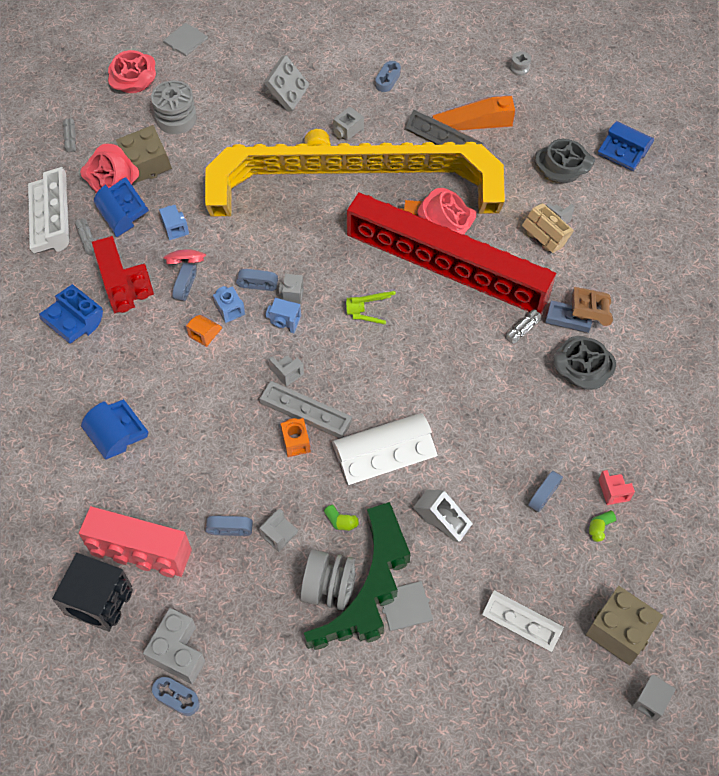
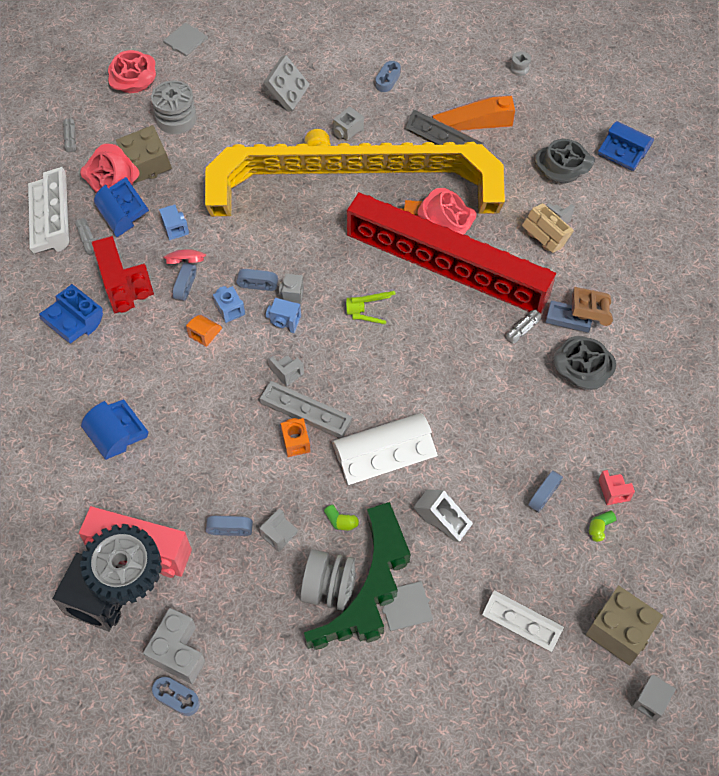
none -> wheel [80,524,162,605]

